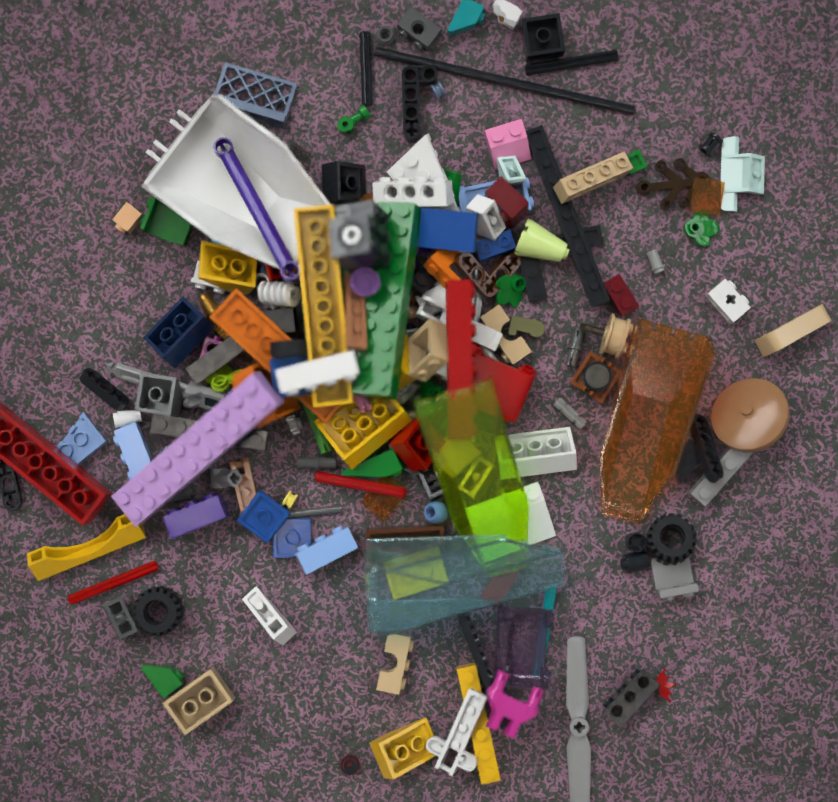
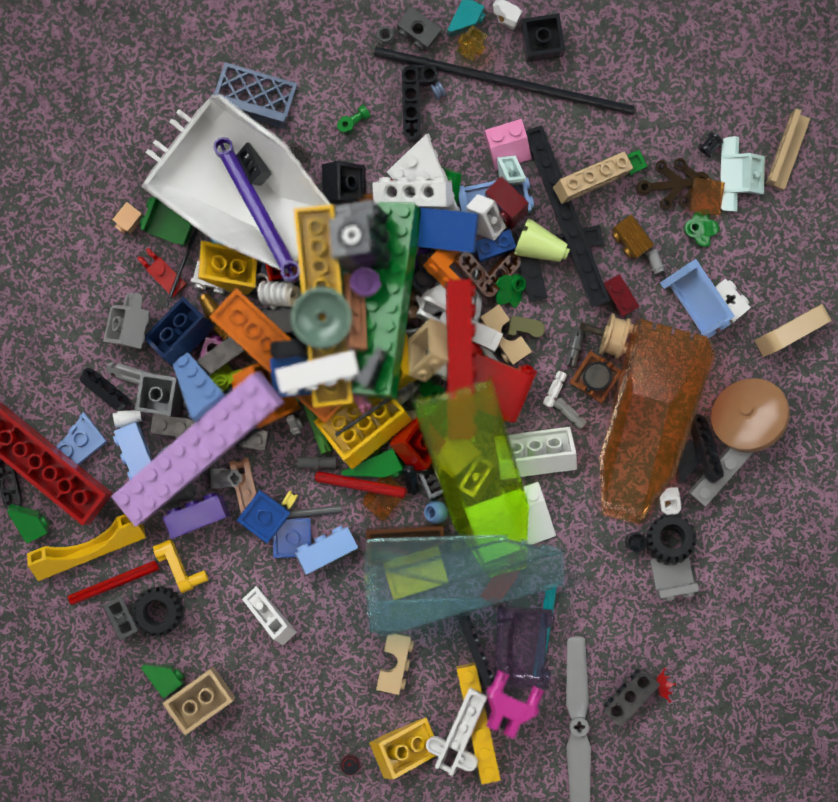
black axle [359,31,373,107] -> none
black axle [525,50,618,75] -> none
black brick [620,551,650,573] -> none
none -> green slope [7,504,50,544]
none -> light grey hinge [103,292,149,349]
none -> red hinge [137,247,187,298]
none -> yellow beam [153,539,209,593]
none -> black piece [164,228,198,307]
none -> medium blue wing [173,352,226,422]
none -> black slope [236,142,271,186]
none -> sand green dish [291,287,352,348]
none -> black piece [335,381,414,437]
none -> slope [356,347,388,391]
none -> black axle [403,464,419,495]
none -> clear yellow brick [457,25,488,61]
none -> white axle [543,371,567,407]
none -> pearl gold brick [611,214,654,260]
none -> light blue panel [660,259,735,340]
none -> white rock [660,487,681,515]
none -> tan fence [766,108,810,190]

